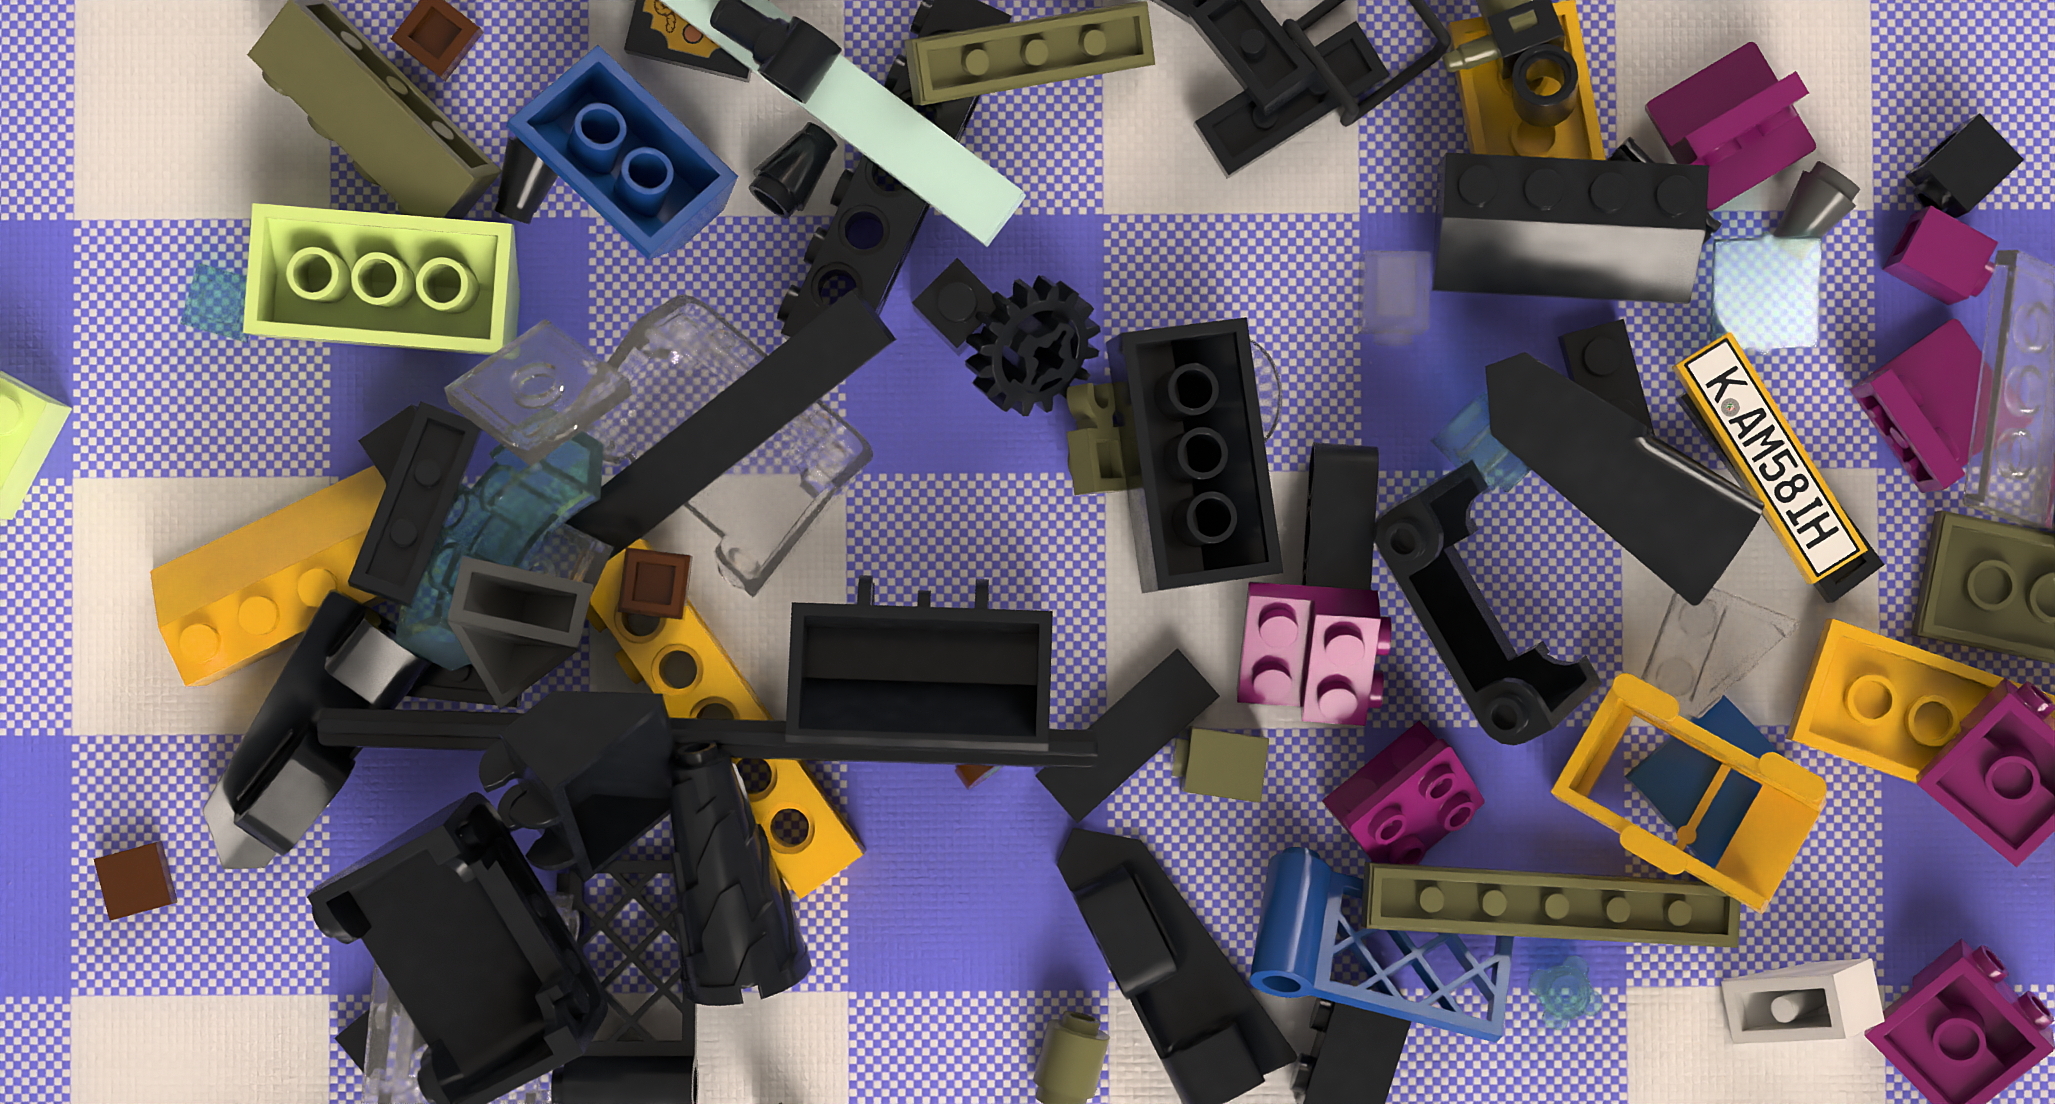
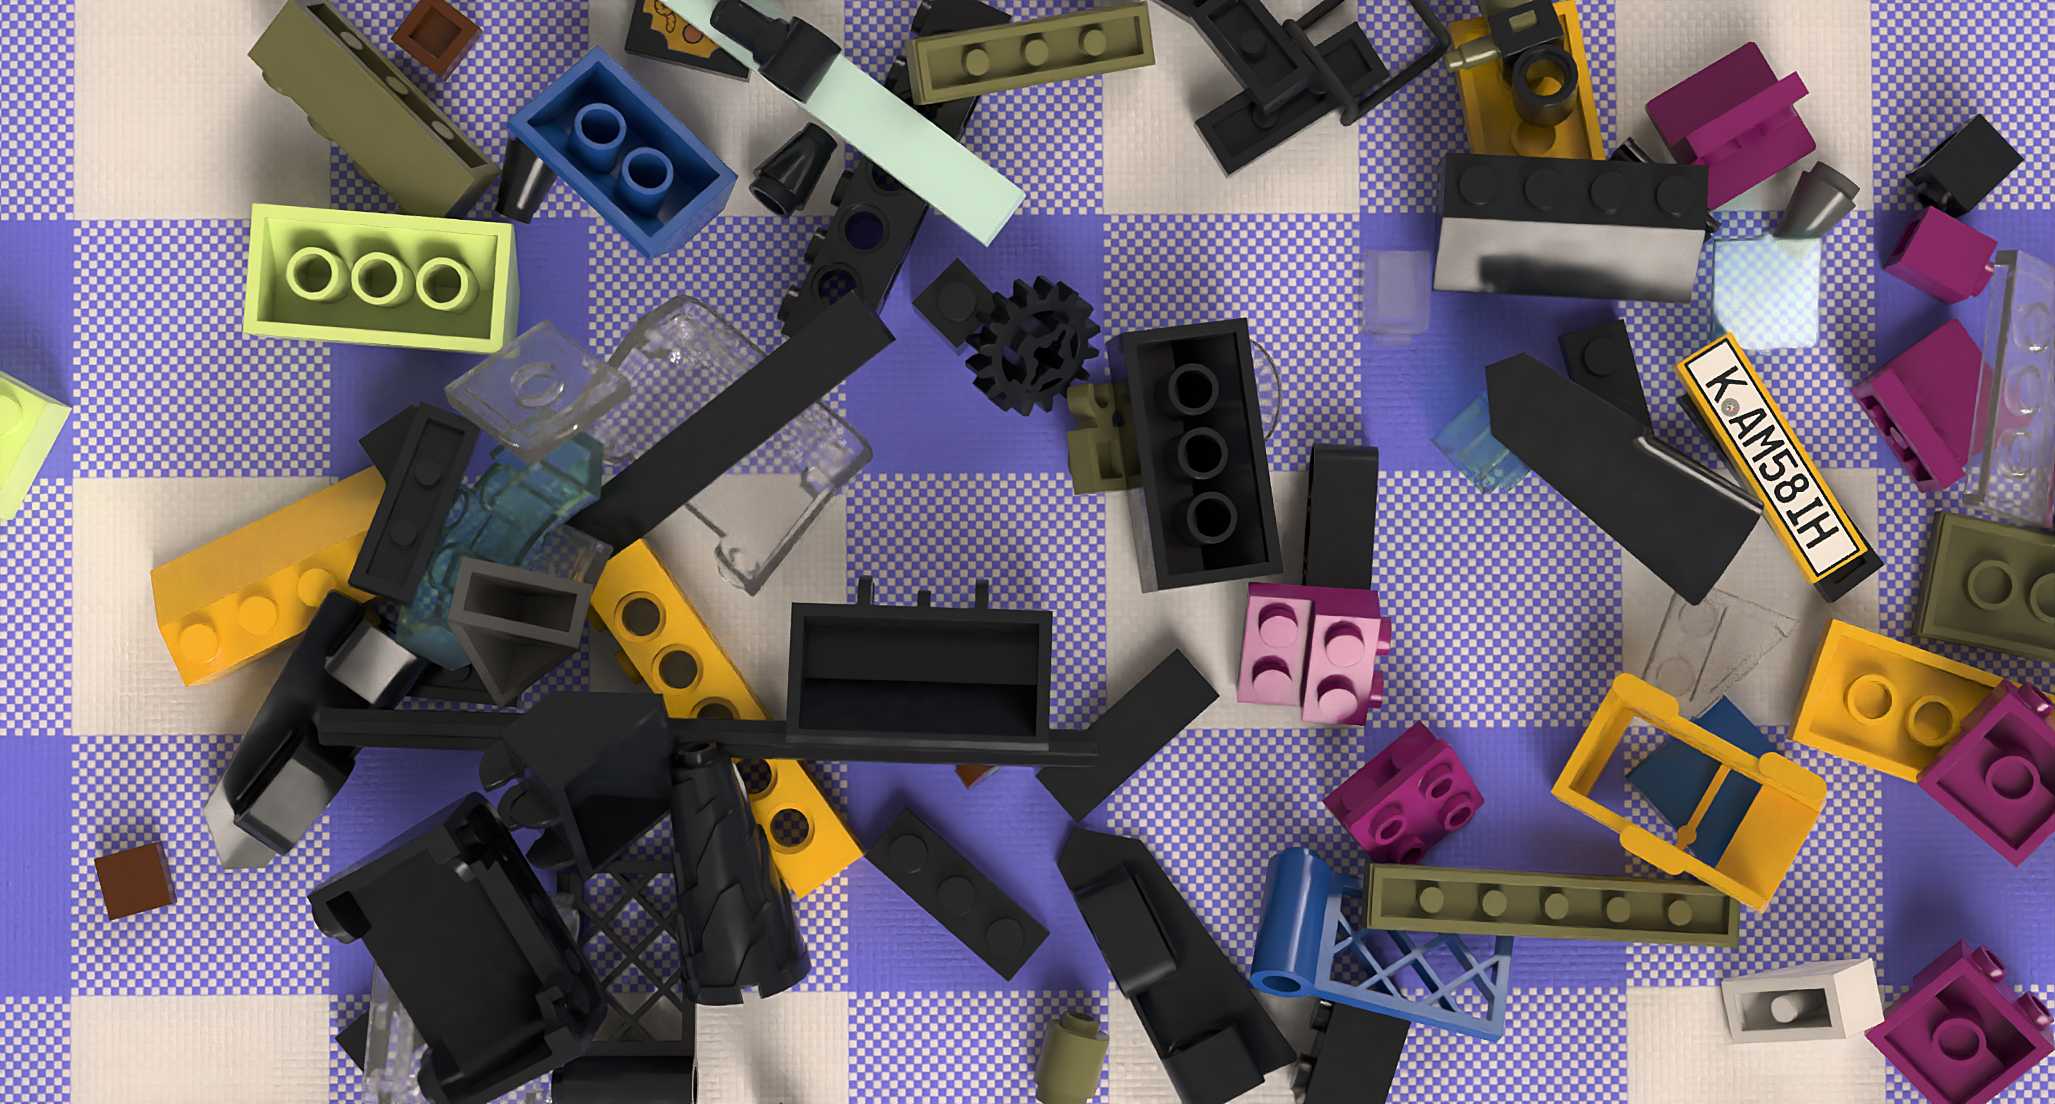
clear light blue plate [180,263,250,343] -> none
reddish brown tile [618,547,693,620] -> none
olive brick [1171,726,1269,803] -> none
black windscreen [1374,459,1602,746] -> none
clear light blue plate [1528,956,1603,1030] -> none
none -> black plate [864,807,1050,982]

